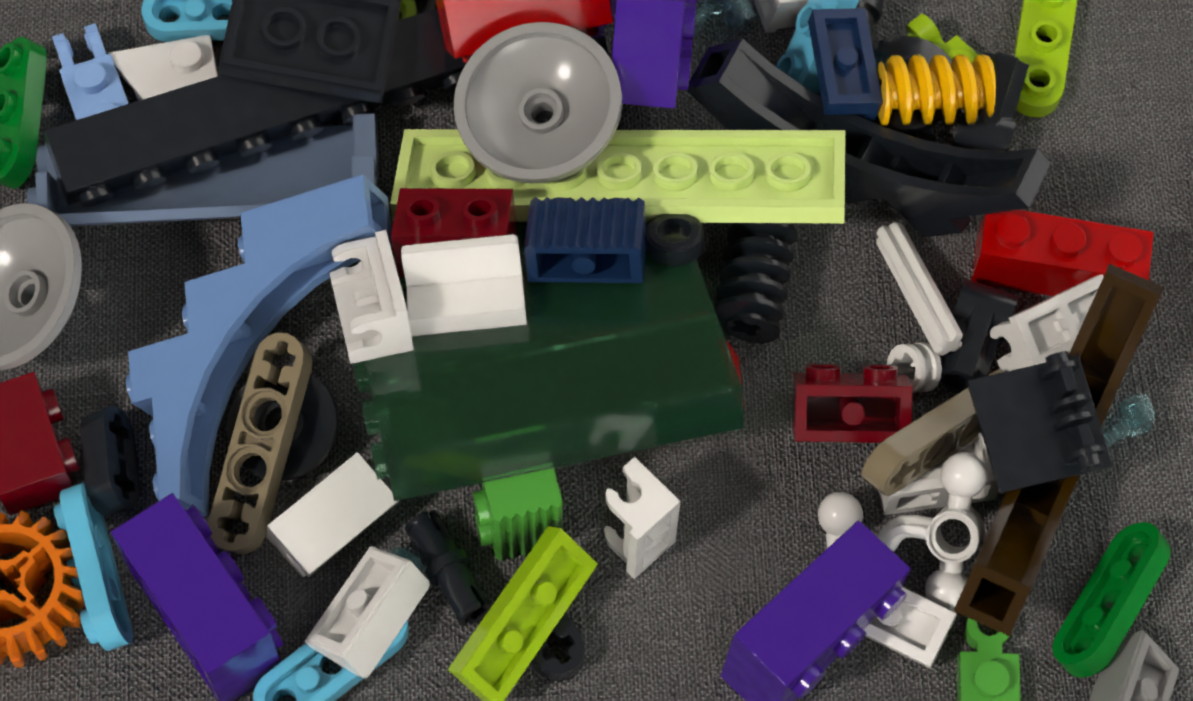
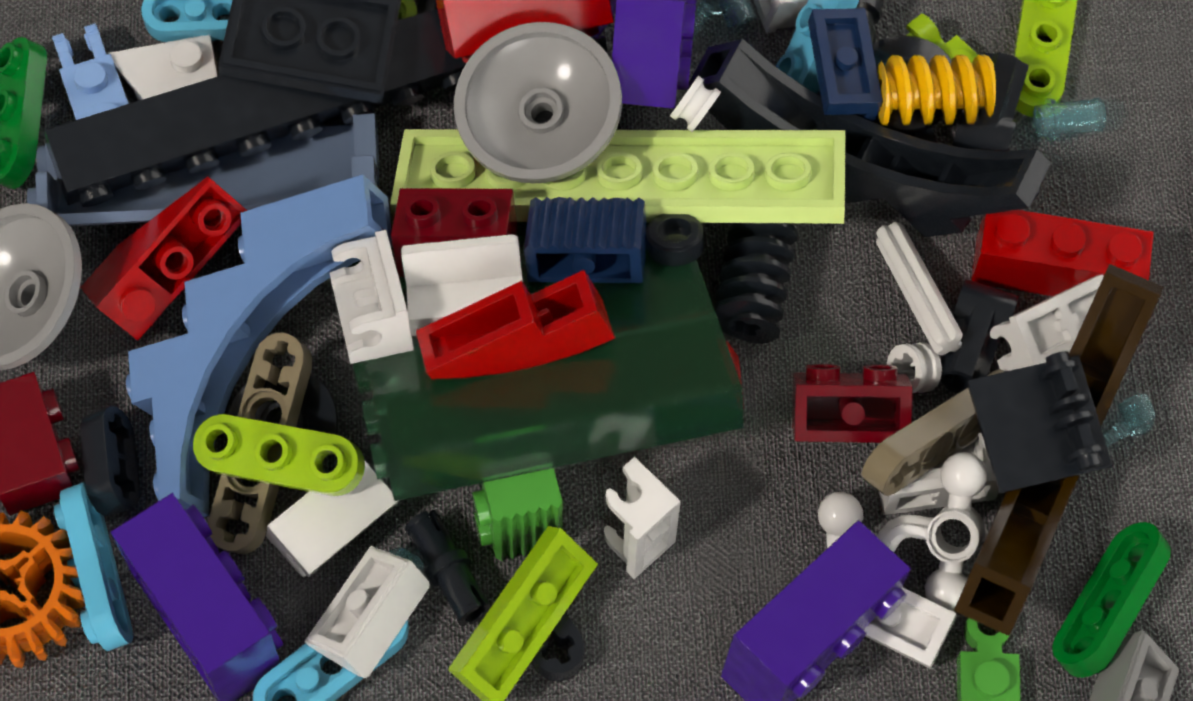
none -> red slope [80,176,247,341]
none -> lime plate [193,414,365,496]
none -> red slope [416,270,615,379]
none -> white bush [670,76,721,132]
none -> clear light blue pin [1033,97,1106,142]

